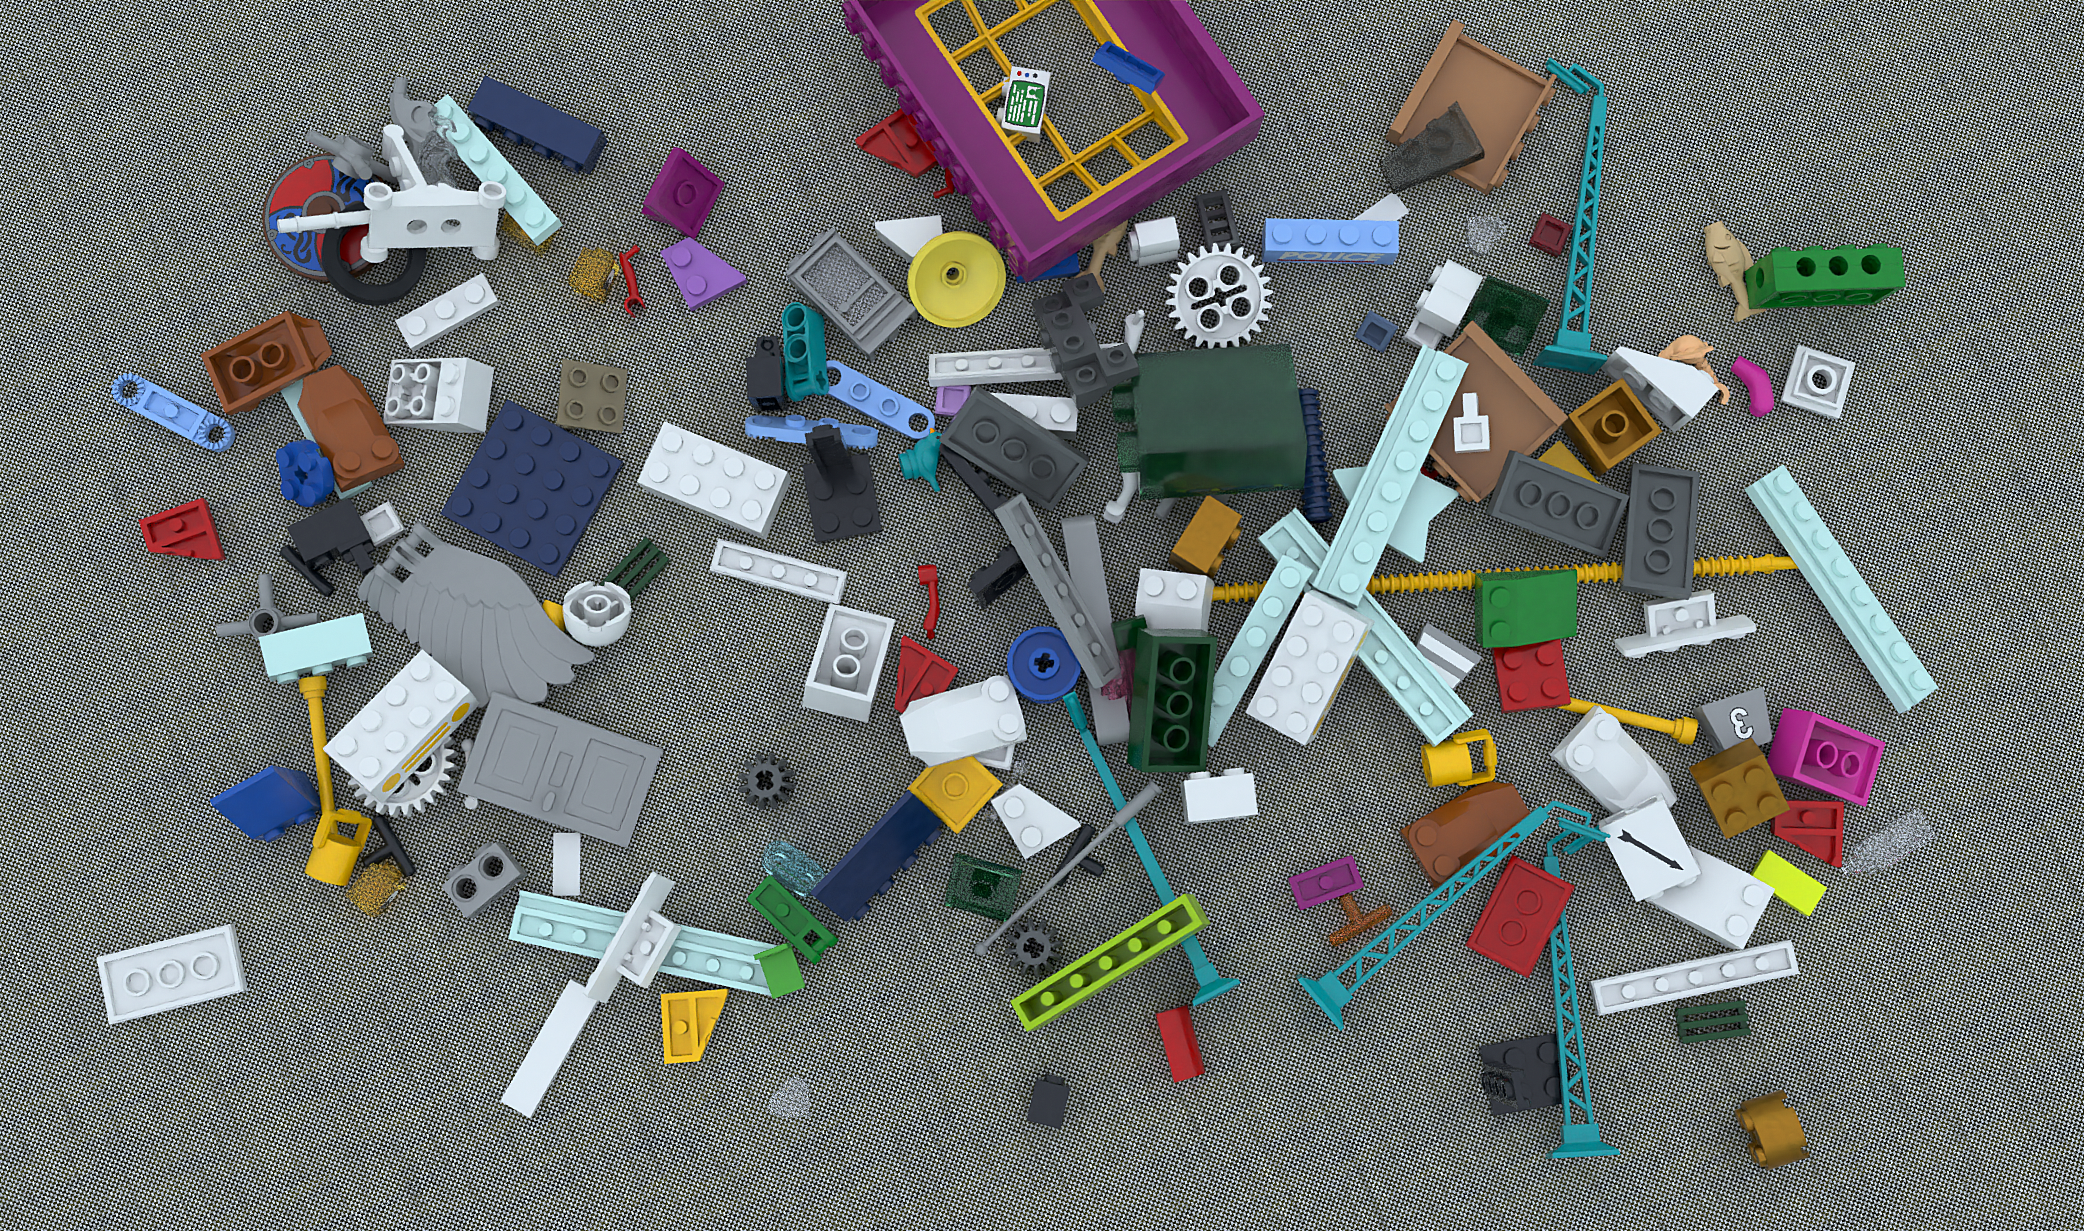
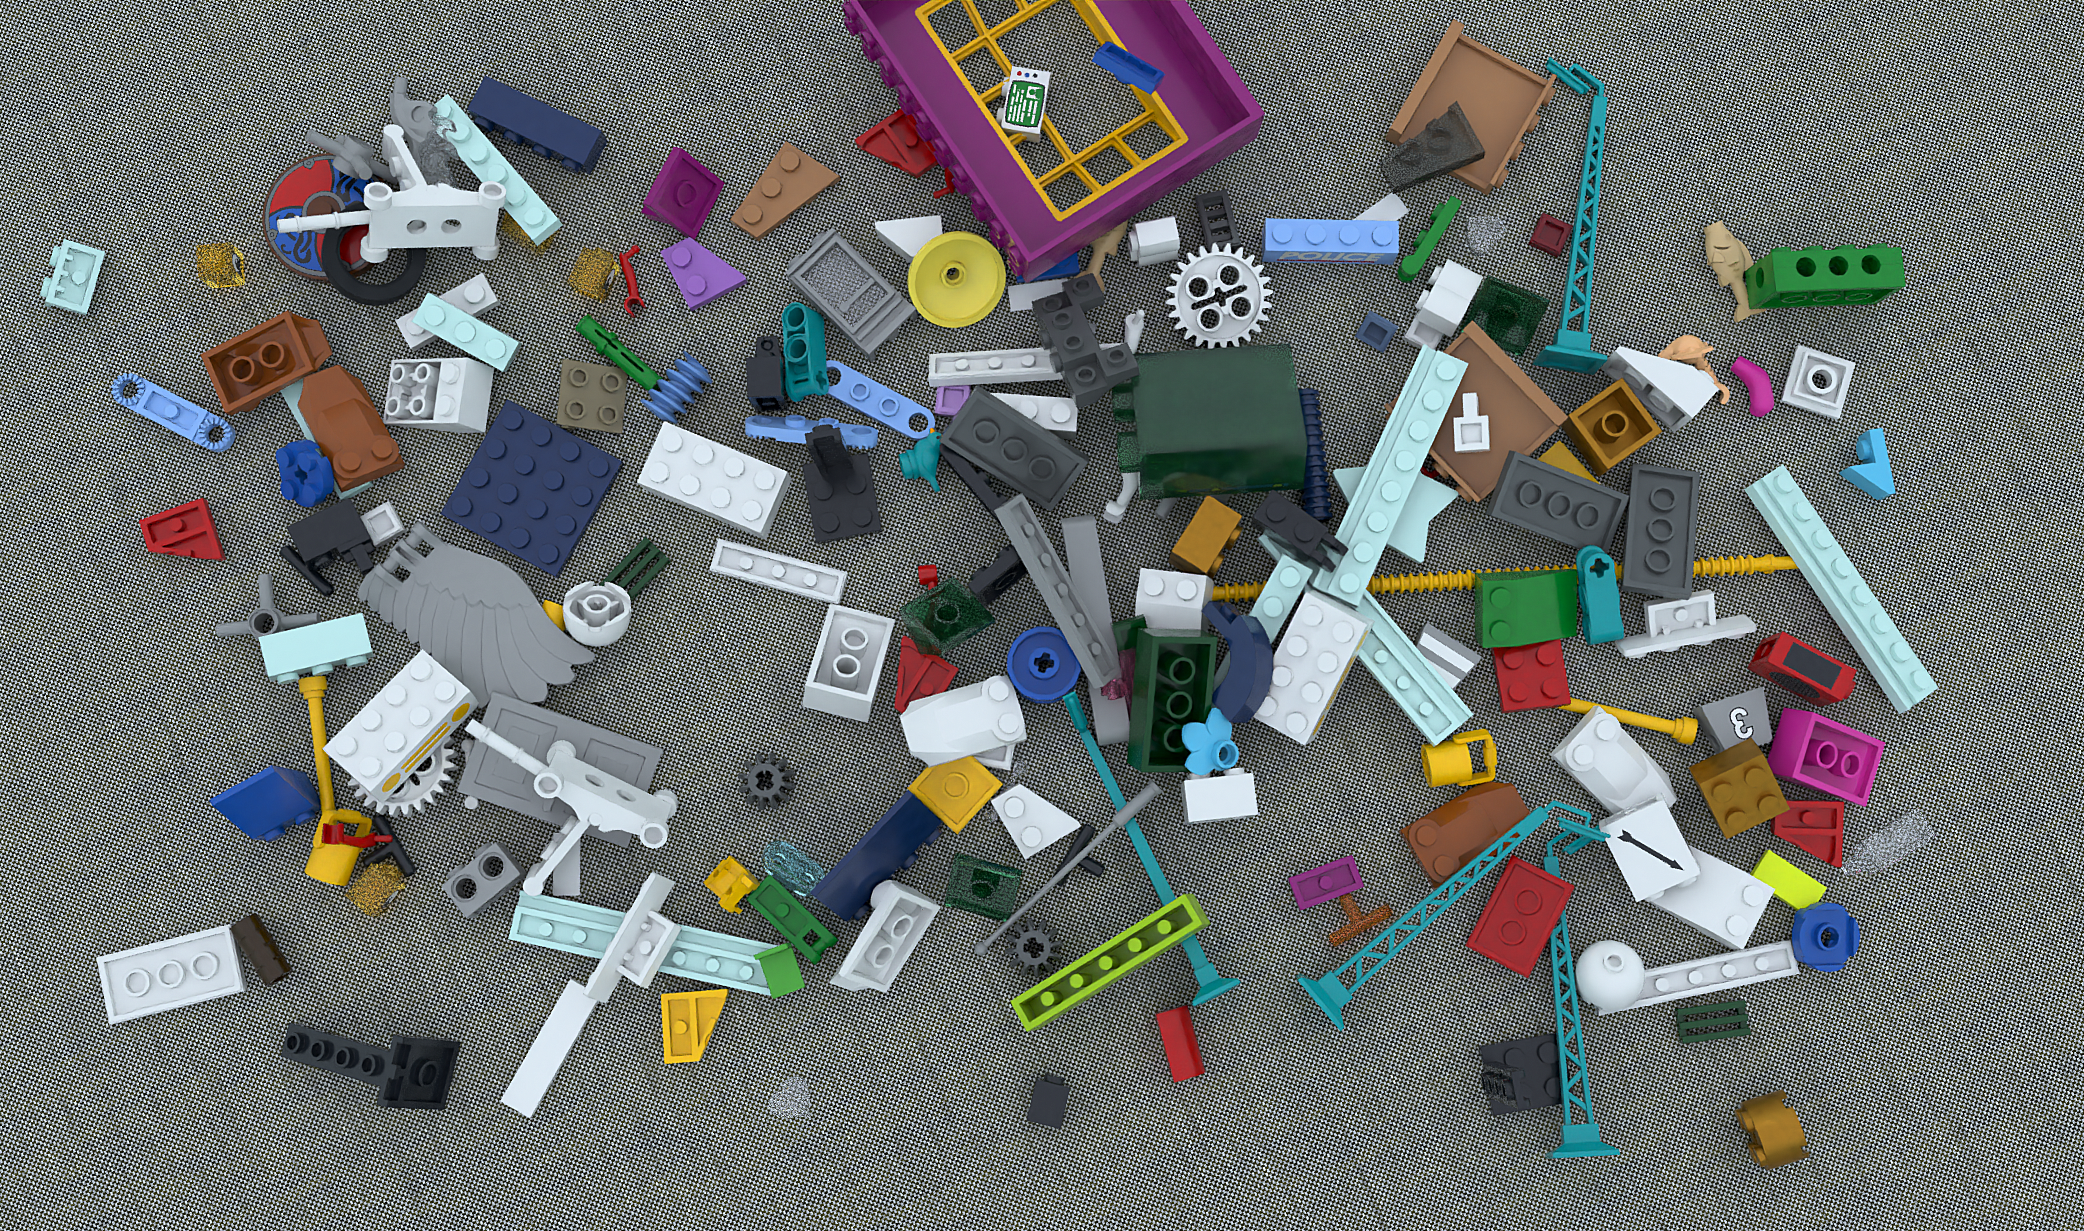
none -> light aqua bracket [40,239,105,316]
none -> clear yellow brick [196,242,245,289]
none -> dark brown axle [230,913,293,987]
none -> black bracket [281,1022,461,1110]
none -> red piece [321,823,393,848]
none -> light aqua brick [412,292,522,372]
none -> white piece [465,718,678,896]
none -> green pin [575,314,664,391]
none -> medium blue piece [640,351,713,424]
none -> yellow piece [703,855,760,914]
none -> medium nougat wing [730,141,841,241]
none -> white slope [829,880,941,993]
none -> clear green slope [899,576,995,656]
none -> white sticker [1008,279,1068,312]
none -> medium azure plate [1182,707,1239,775]
none -> dark blue arch [1201,601,1273,723]
none -> black hinge [1251,489,1349,573]
none -> green plate [1397,195,1462,283]
none -> white cylinder [1574,940,1645,1012]
none -> teal piece [1575,545,1624,646]
none -> brick [1747,631,1857,707]
none -> blue plate [1792,902,1860,972]
none -> medium azure slope [1839,428,1896,500]

